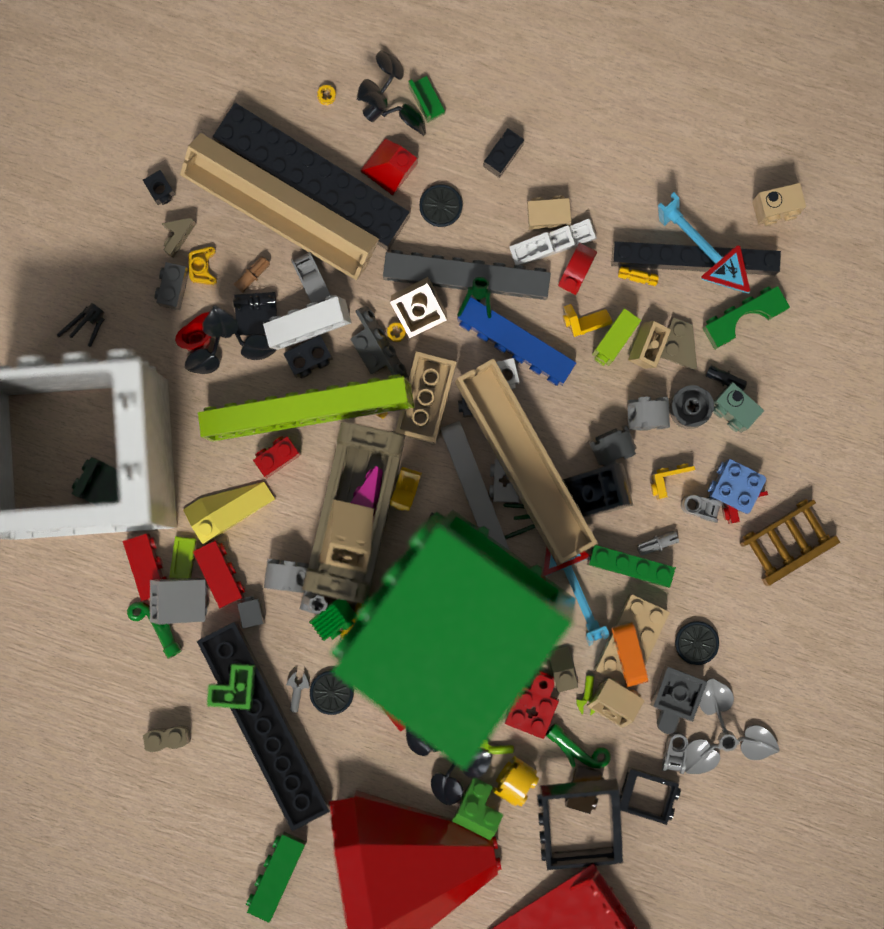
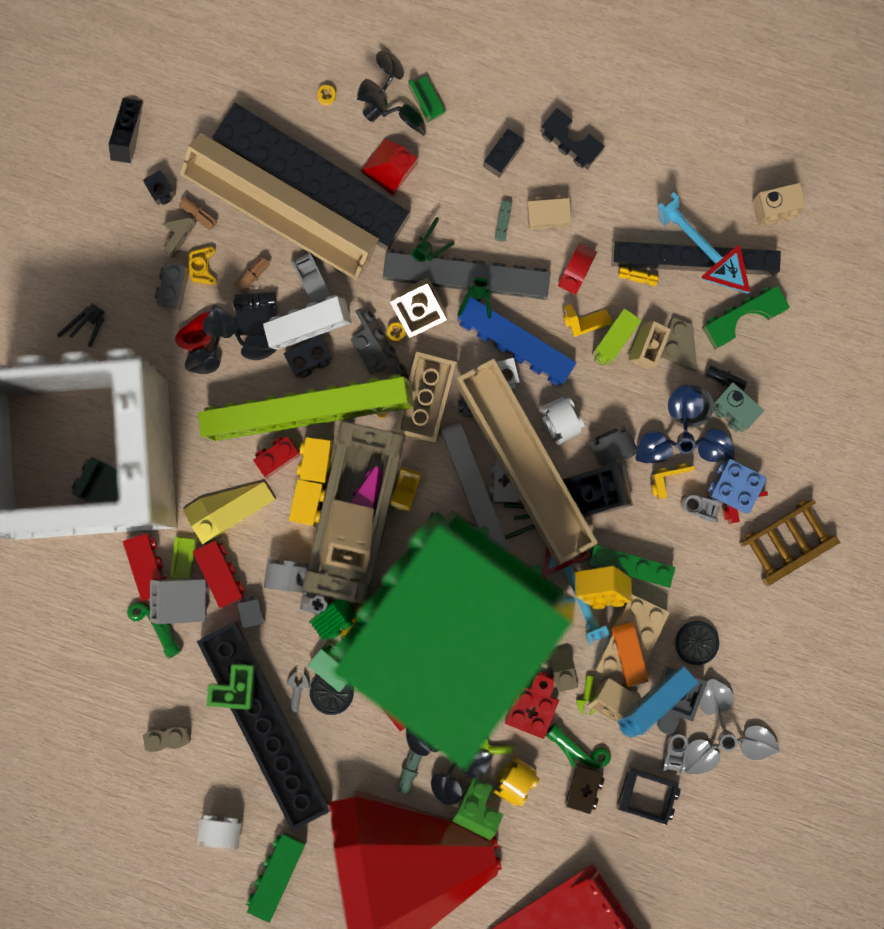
pearl dark grey wheel [419,184,463,227] -> none
white slope [510,219,597,265] -> none
black window [537,779,623,870] -> none
light grey brick [627,397,670,431] -> none
light grey axle [637,530,679,556] -> none
none -> black slope [108,98,143,163]
none -> medium nougat axle [179,196,217,230]
none -> white brick [196,815,242,849]
none -> yellow brick [288,479,326,527]
none -> yellow brick [297,437,333,485]
none -> panel [308,641,346,692]
none -> sand green pin [397,750,423,795]
none -> dark green plant [411,217,455,262]
none -> sand green axle [495,201,512,241]
none -> white brick [539,397,584,445]
none -> black arch [540,108,605,170]
none -> yellow brick [575,566,632,610]
none -> dark azure brick [616,666,698,738]
none -> dark blue plant [635,385,735,463]

